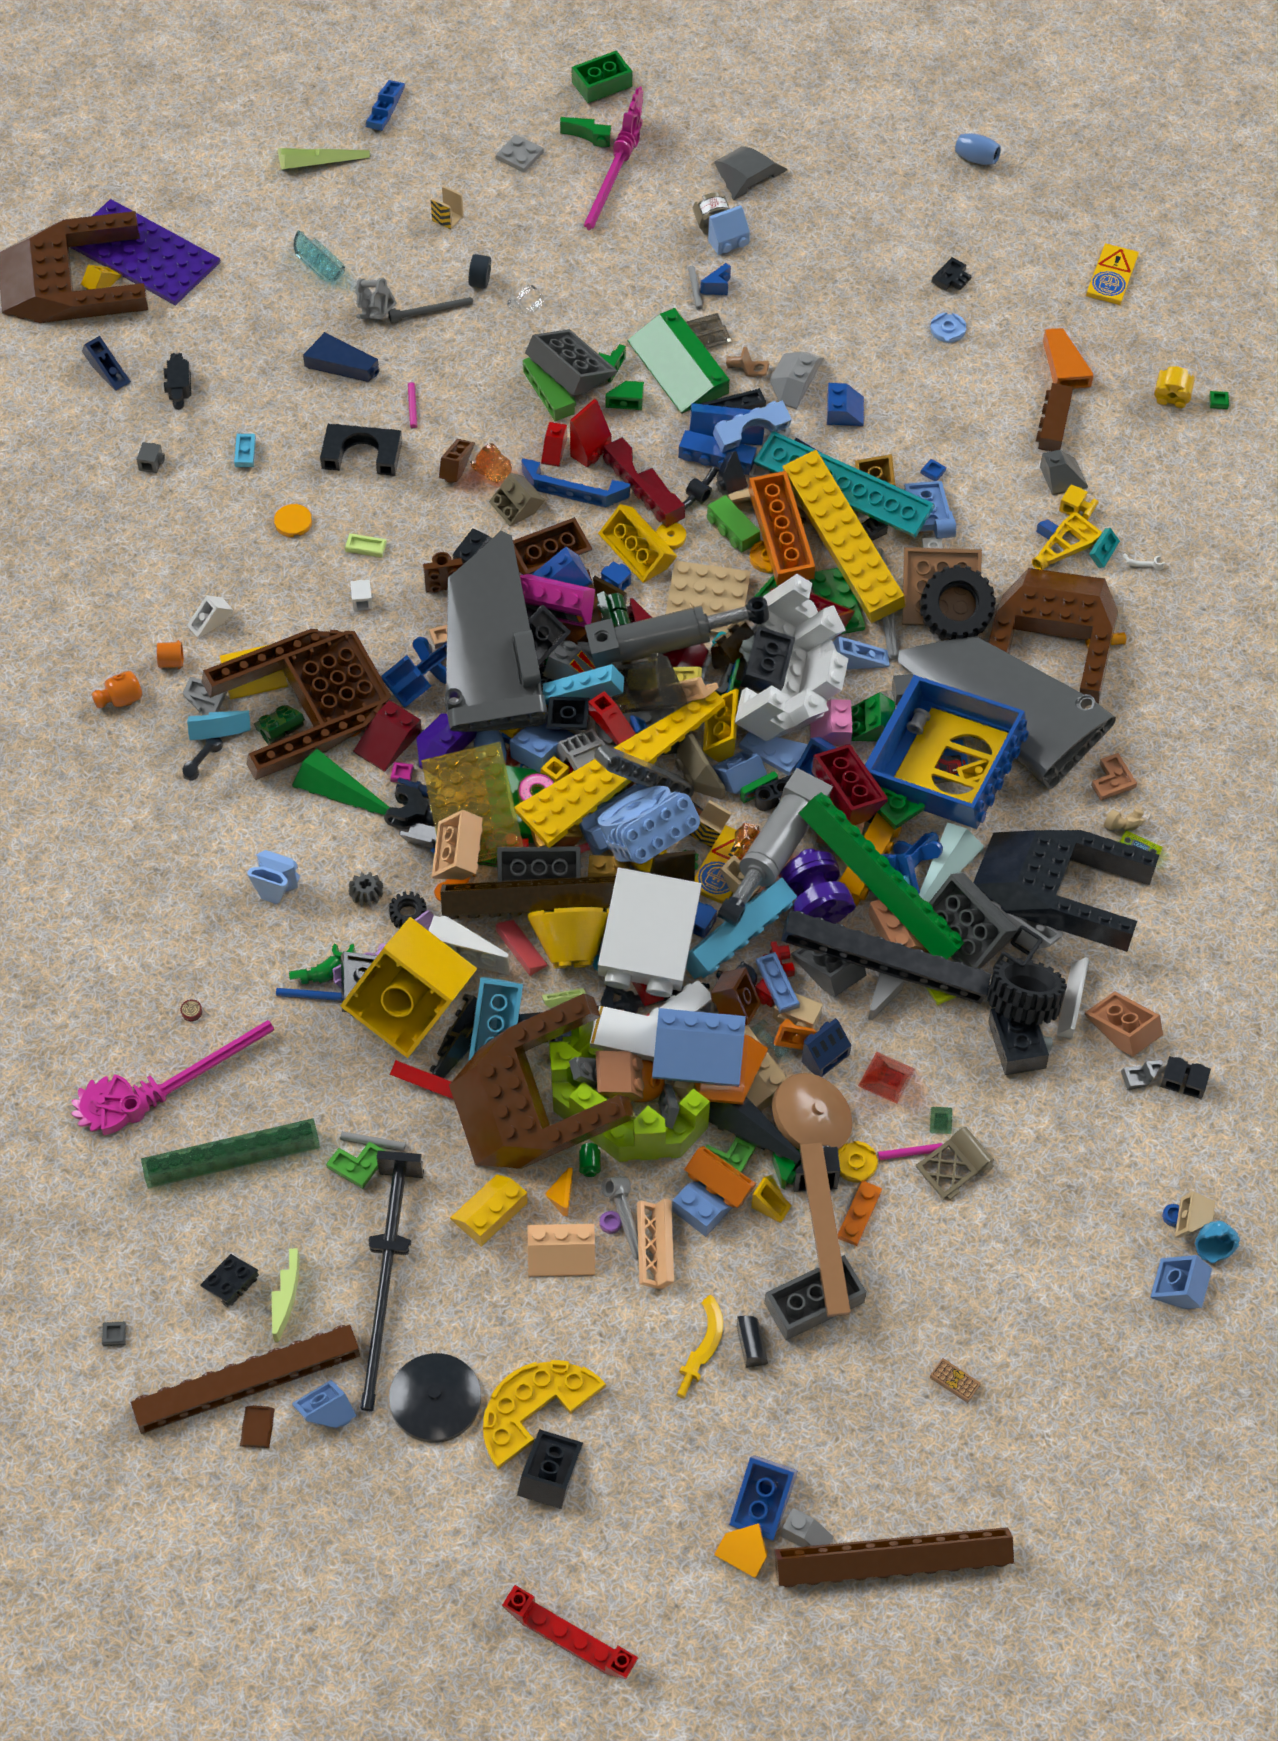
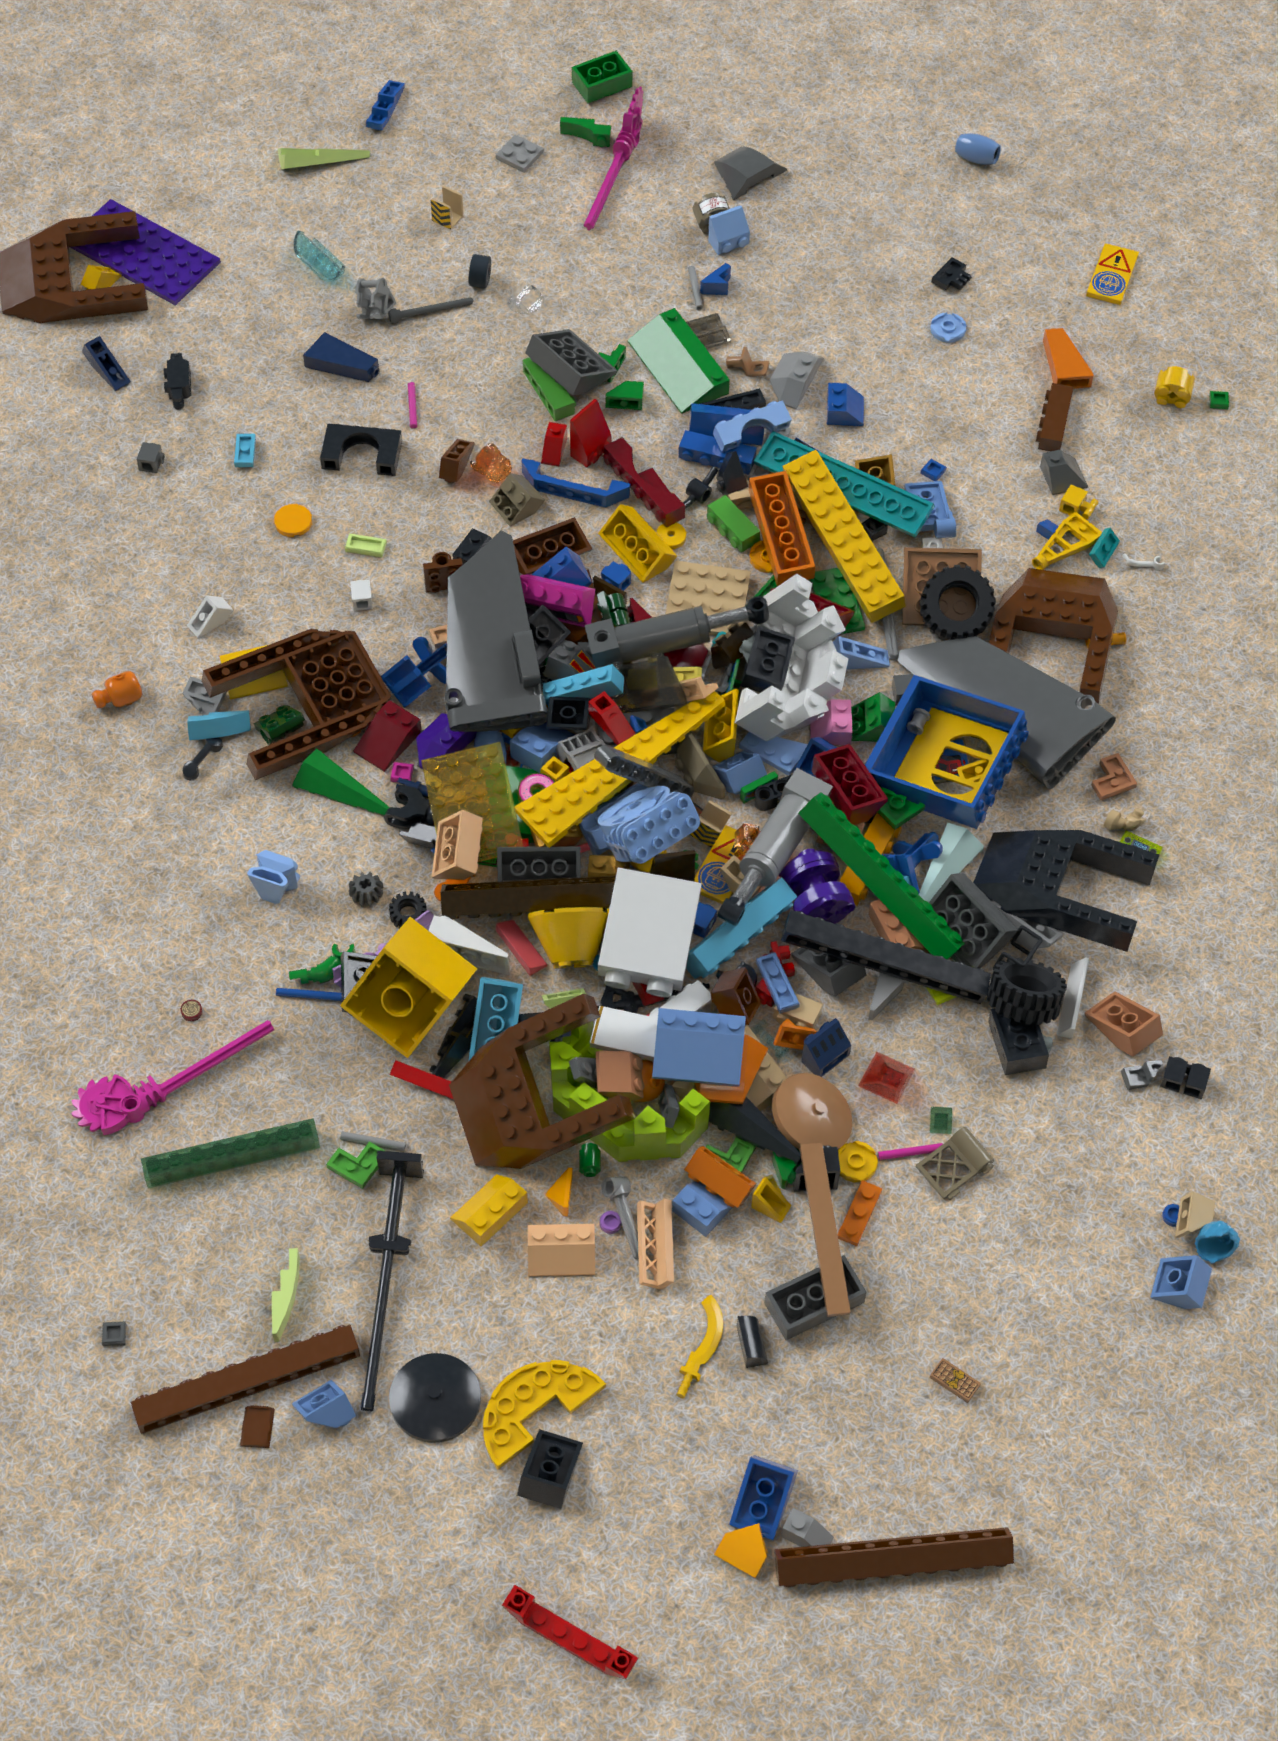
orange piece [157,640,184,669] -> none
black hinge [200,1254,259,1308] -> none

